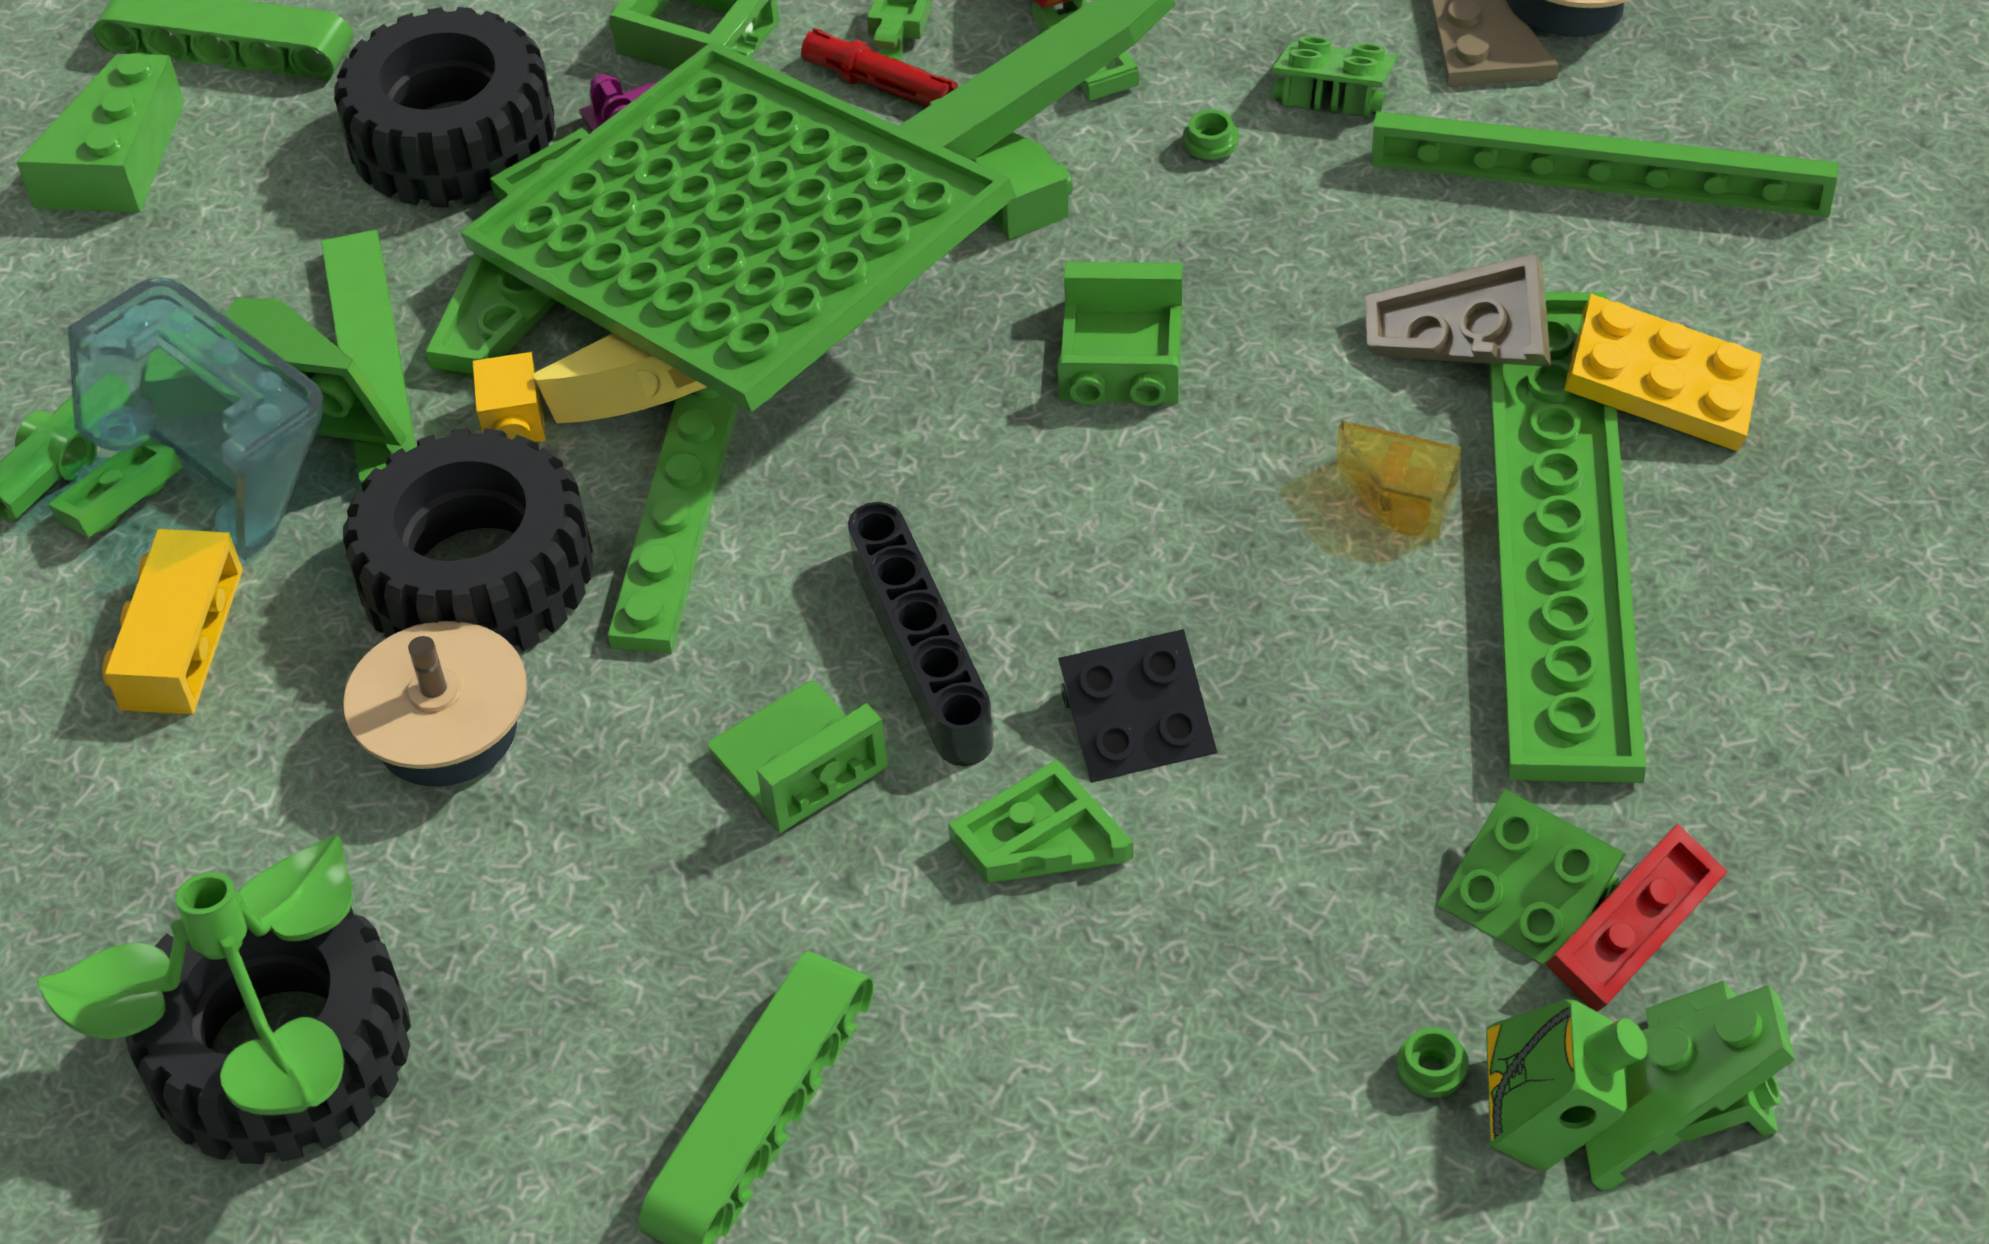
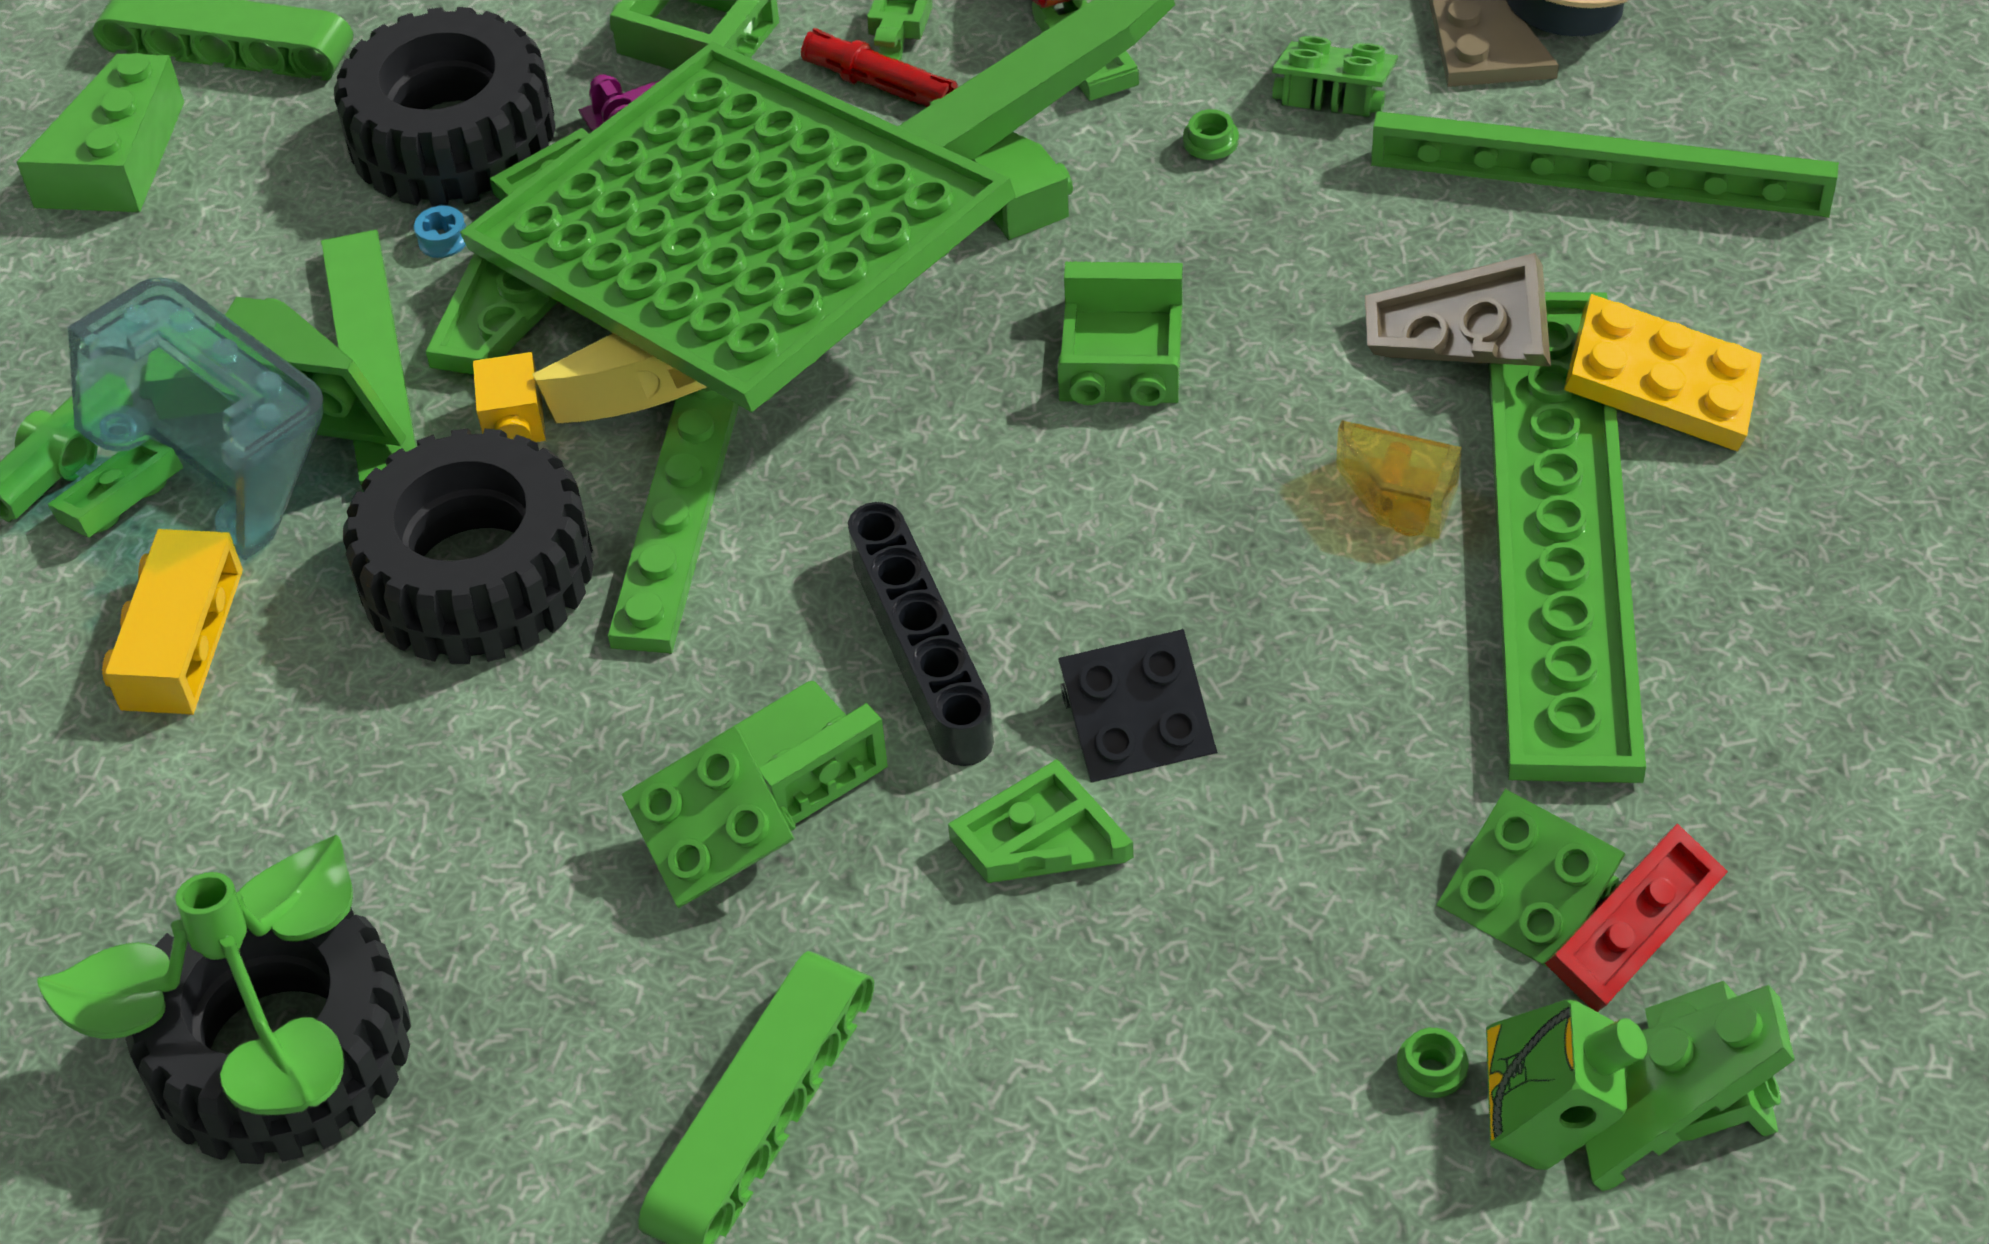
tan piece [344,621,527,786] -> none
none -> dark azure bush [414,206,466,258]
none -> bright green hinge [621,726,796,908]

